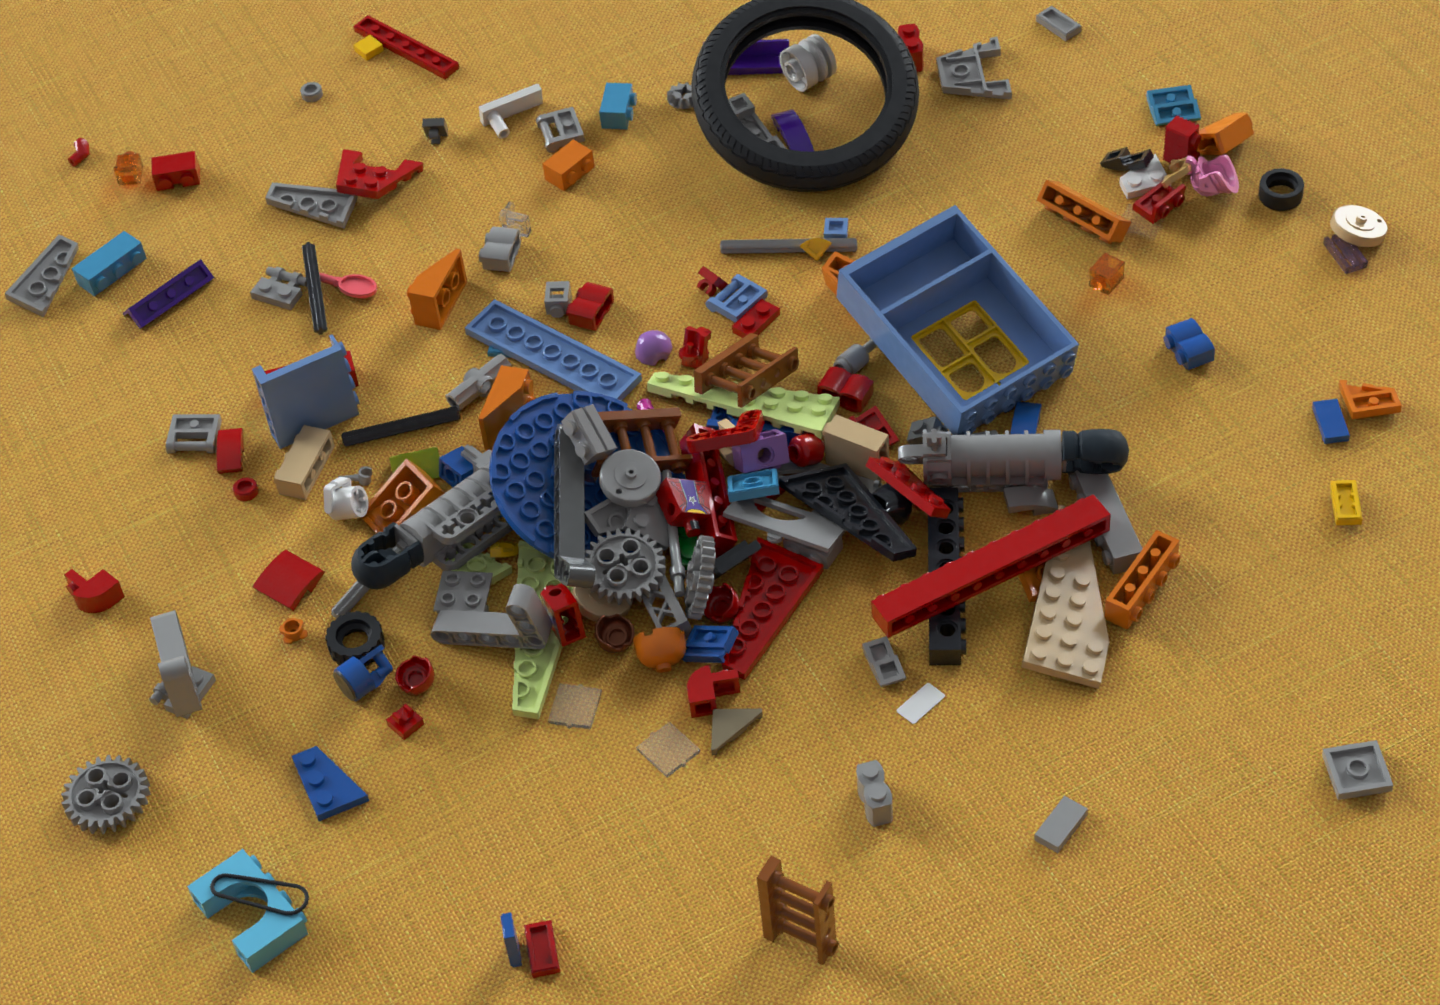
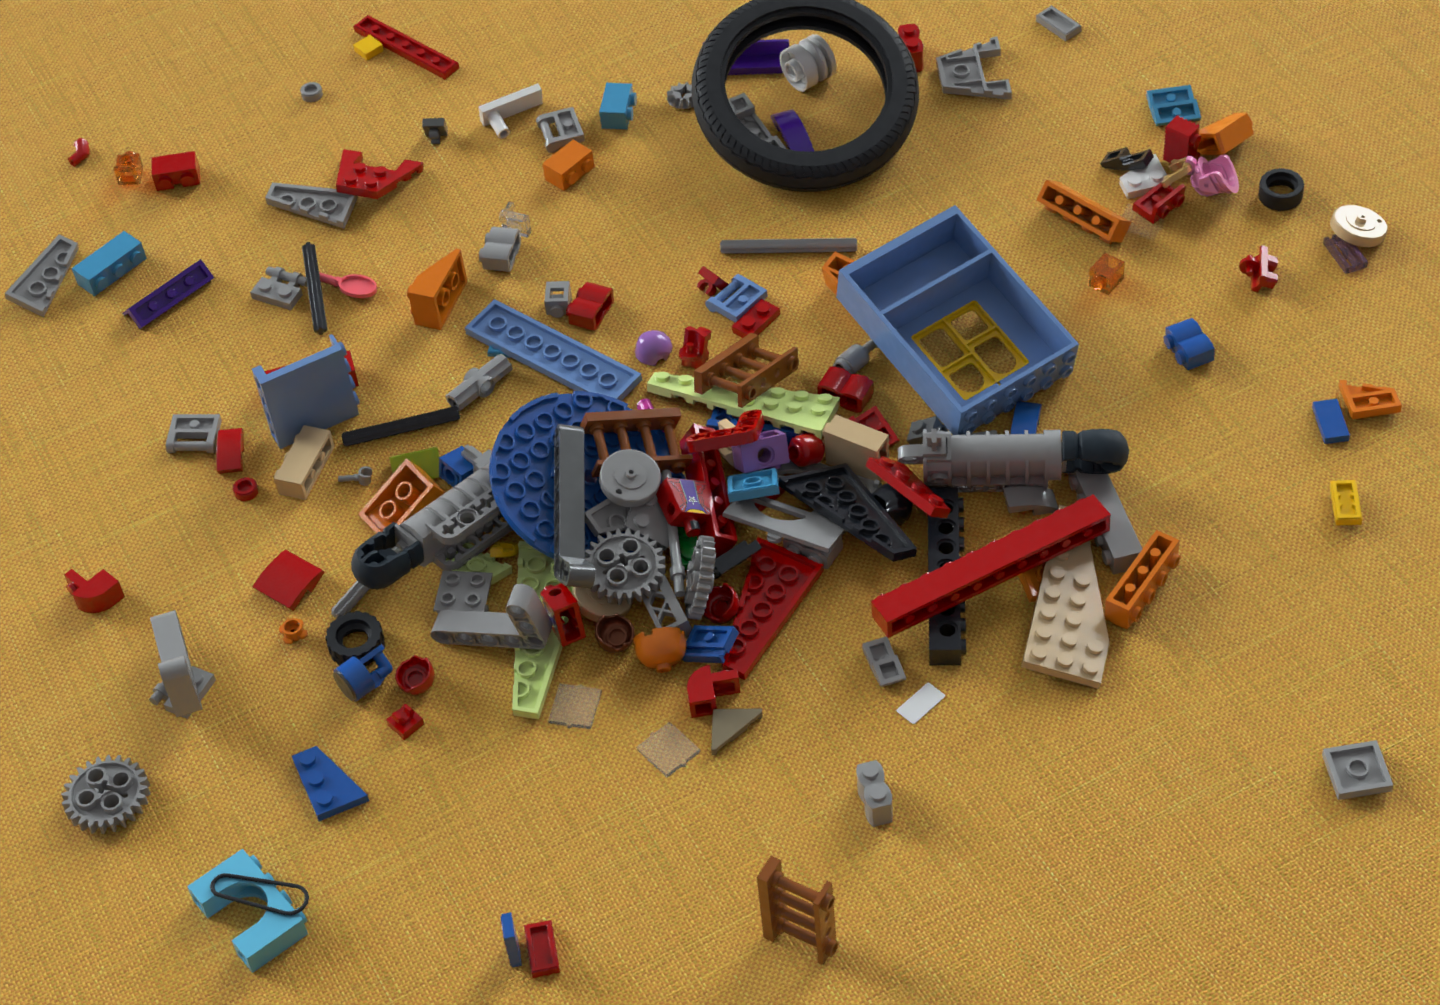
white piece [323,477,369,521] -> none
orange slope [478,365,536,451] -> none
light grey brick [561,404,617,465] -> none
yellow tile [799,238,832,261] -> none
medium blue plate [824,218,848,238] -> none
light grey tile [1034,796,1088,853] -> none
none -> red hips [1239,245,1278,293]

